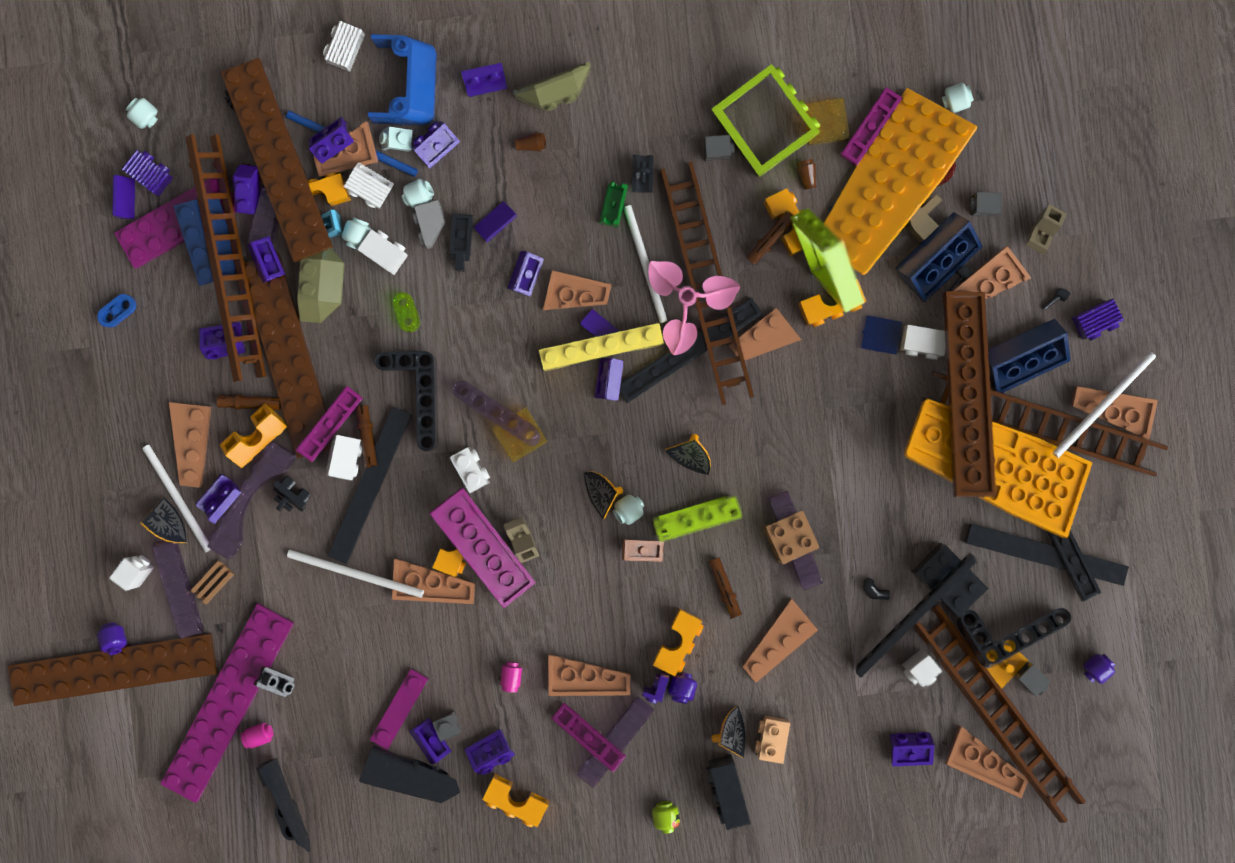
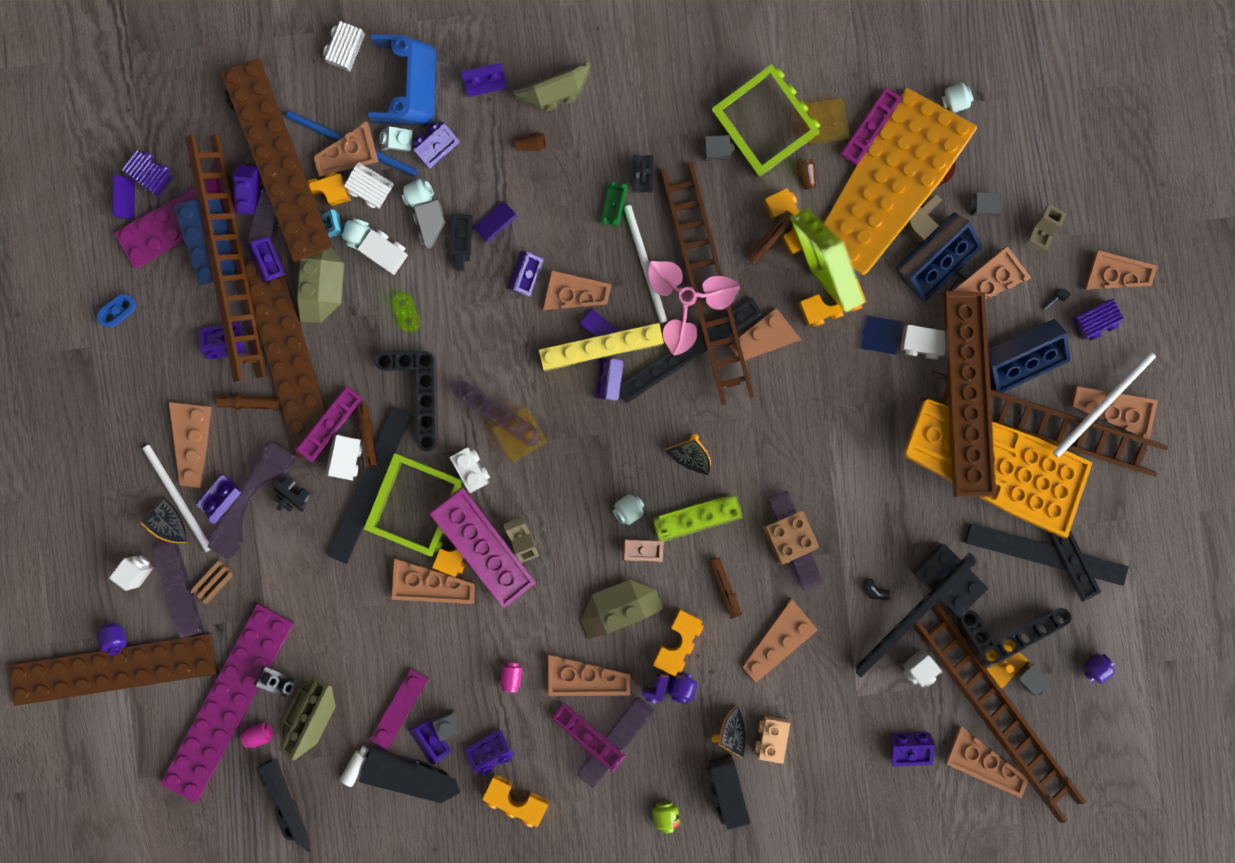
light aqua head [126,98,158,129] -> none
light orange arch [220,404,287,468] -> none
white piece [287,550,424,598] -> none
dark purple bracket [309,117,354,163] -> none
shield [584,471,623,519] -> none
none -> olive wedge [279,676,336,760]
none -> white cylinder [339,746,370,787]
none -> lime window [364,453,466,557]
none -> olive wedge [581,579,664,639]
none -> nougat wing [1084,250,1158,290]

